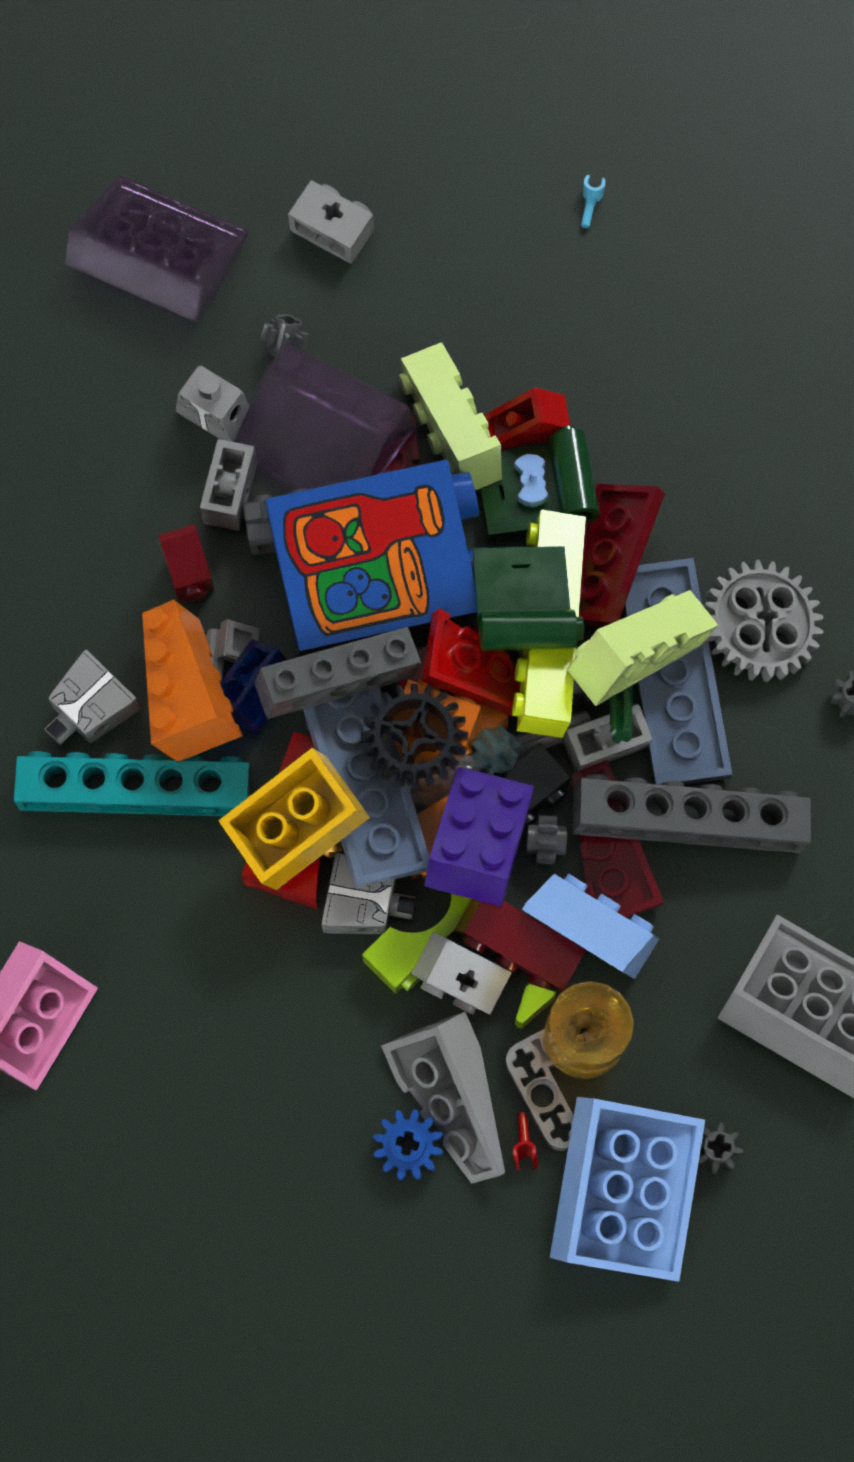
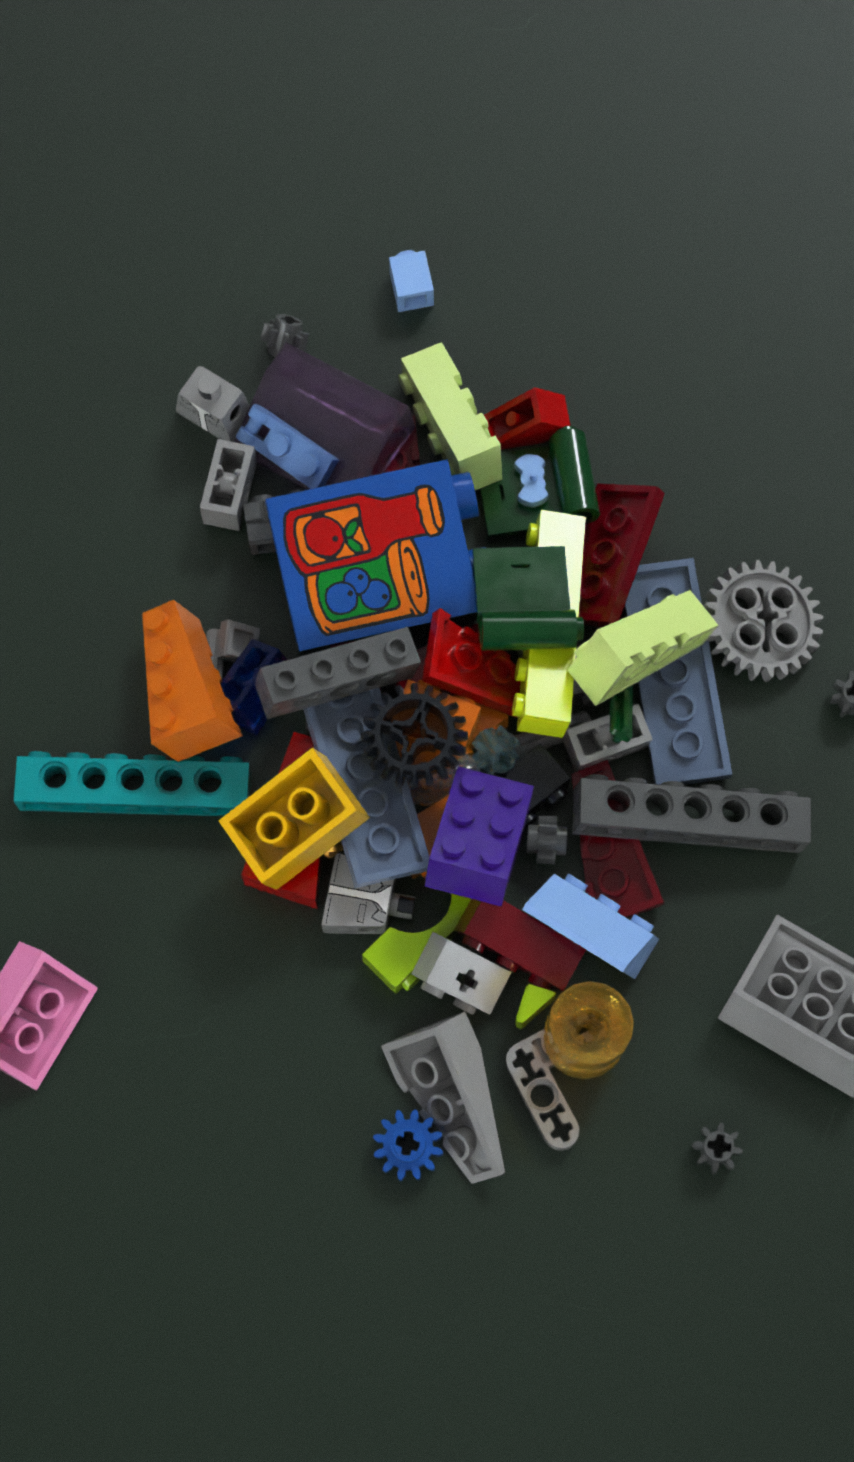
light grey torso [44,650,141,745] -> none
clear purple slope [65,175,248,322] -> none
dark red slope [158,524,214,601] -> none
light grey brick [288,180,374,264] -> none
red hand [513,1112,539,1171] -> none
light blue slope [550,1097,705,1282] -> none
medium azure hand [581,175,605,228] -> none
none -> medium blue plate [235,404,339,489]
none -> light blue brick [389,250,434,312]

